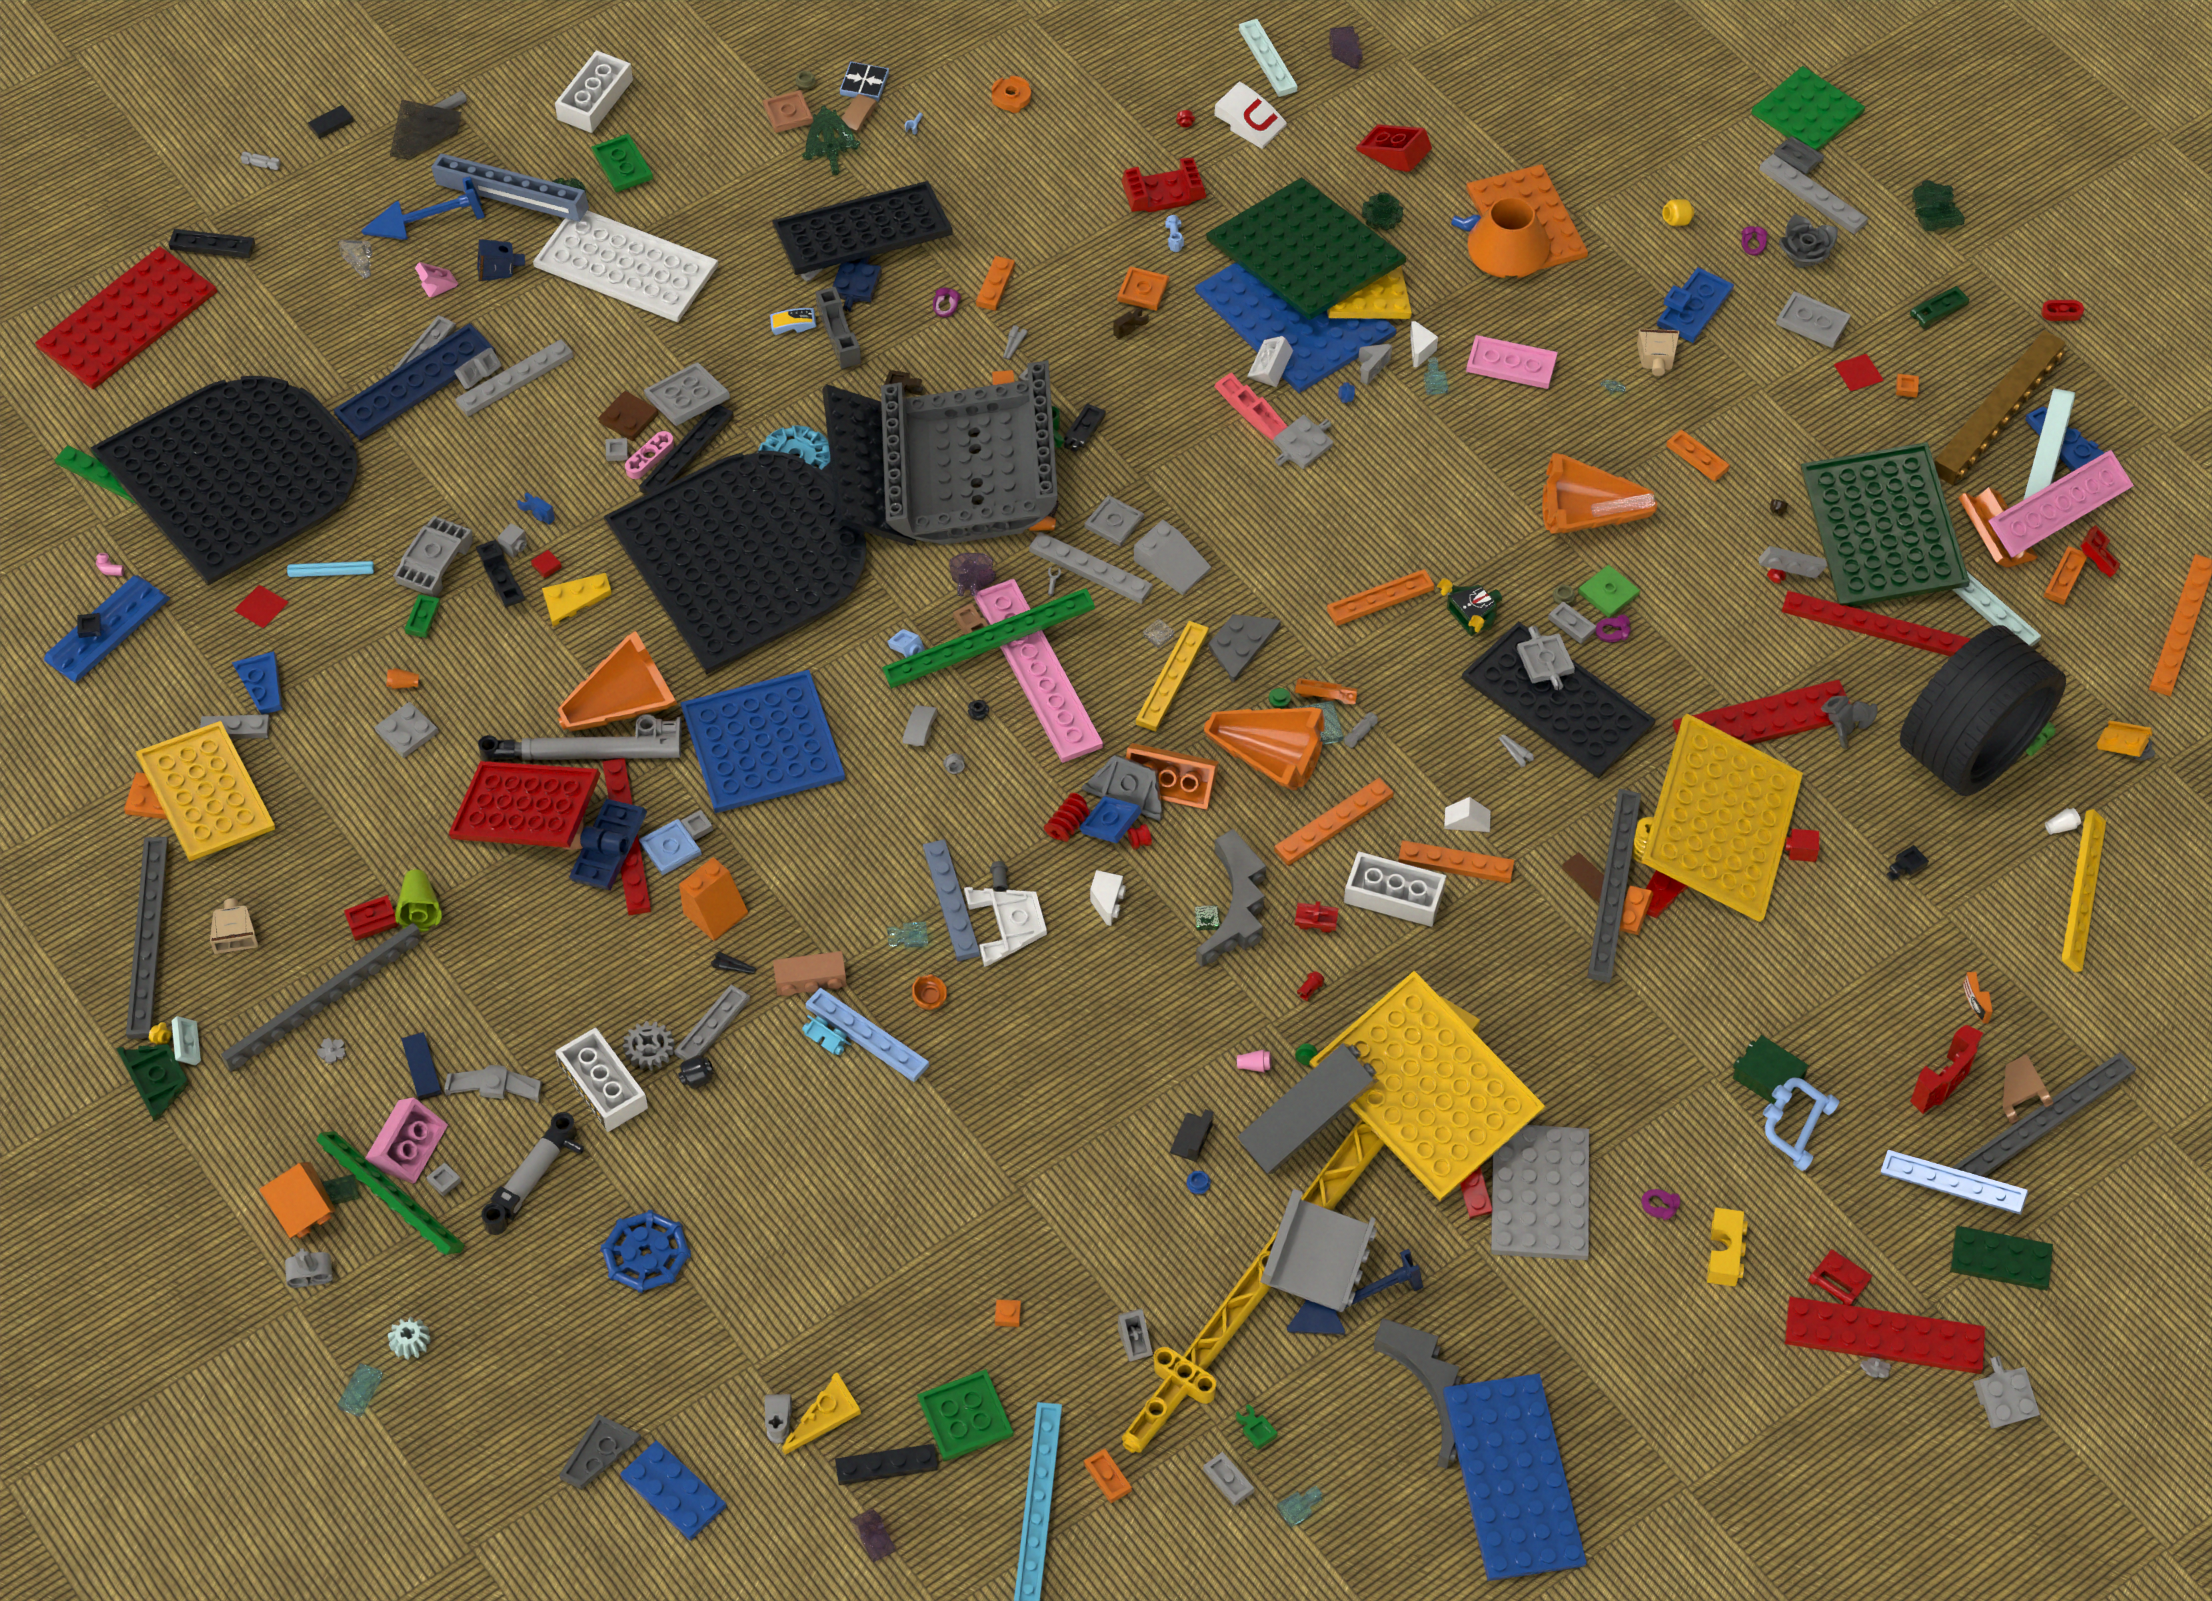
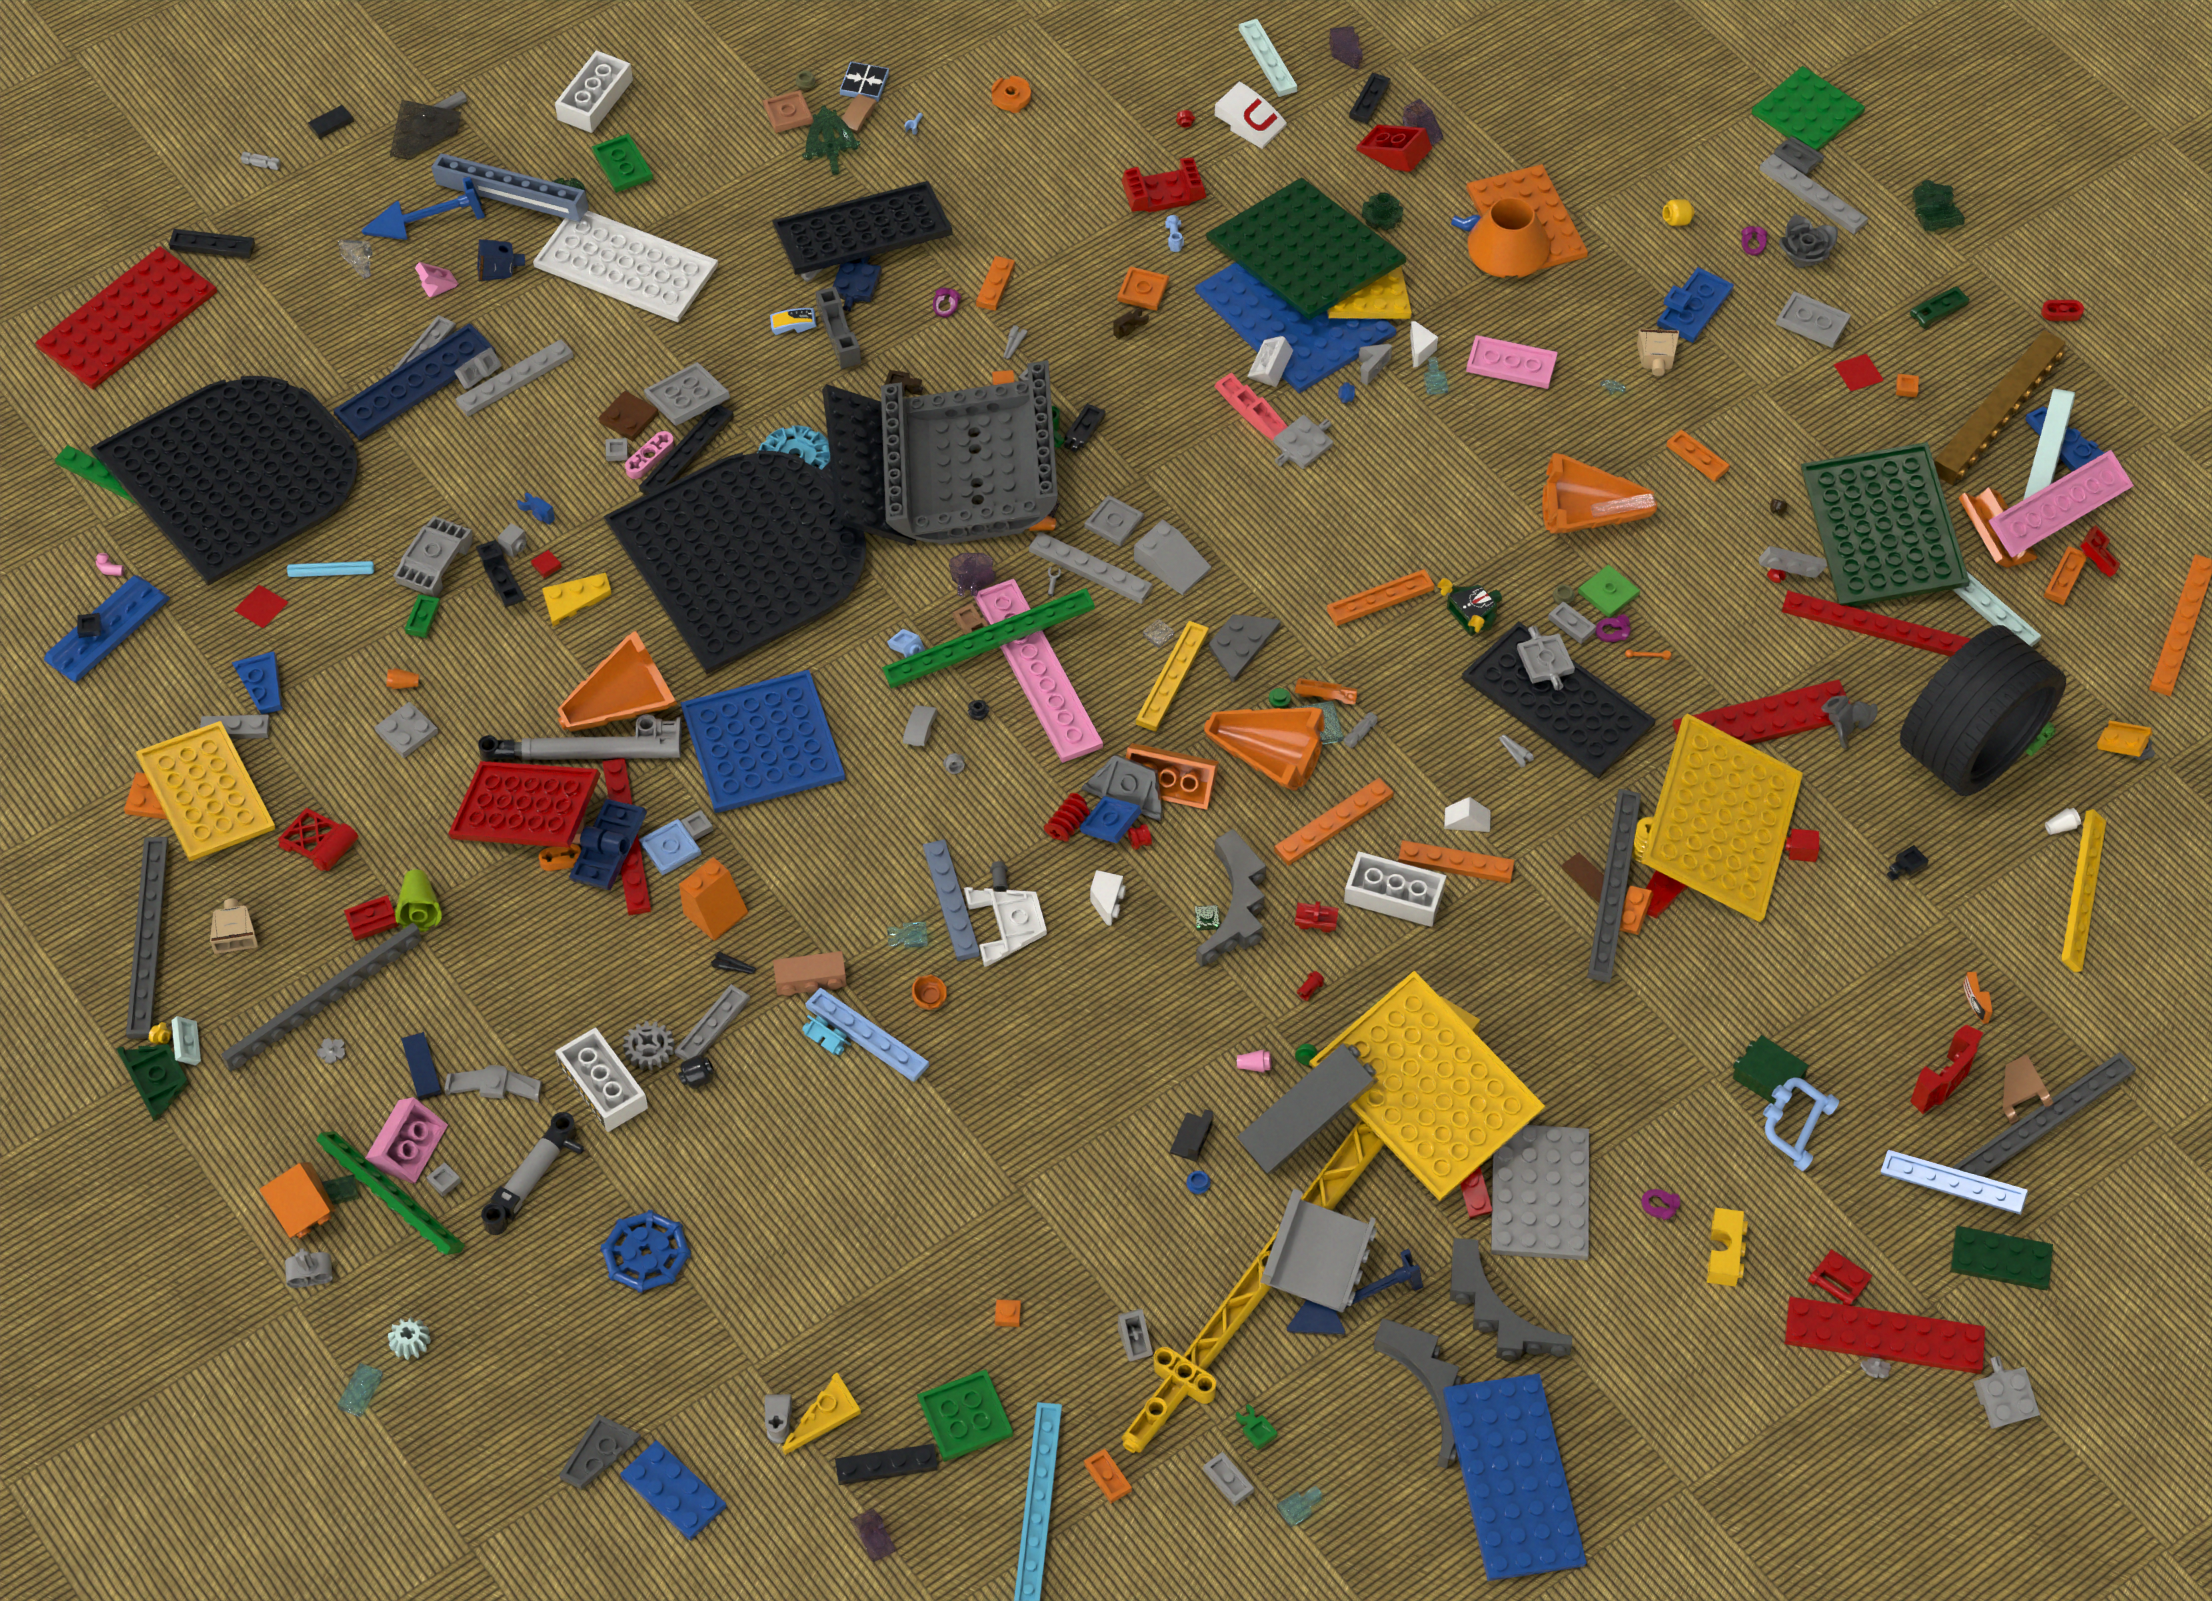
none -> red piece [278,808,359,871]
none -> orange beam [539,844,581,871]
none -> black plate [1349,72,1391,124]
none -> slope [1402,98,1444,146]
none -> dark grey arch [1449,1238,1572,1361]
none -> orange hinge [1625,649,1671,660]

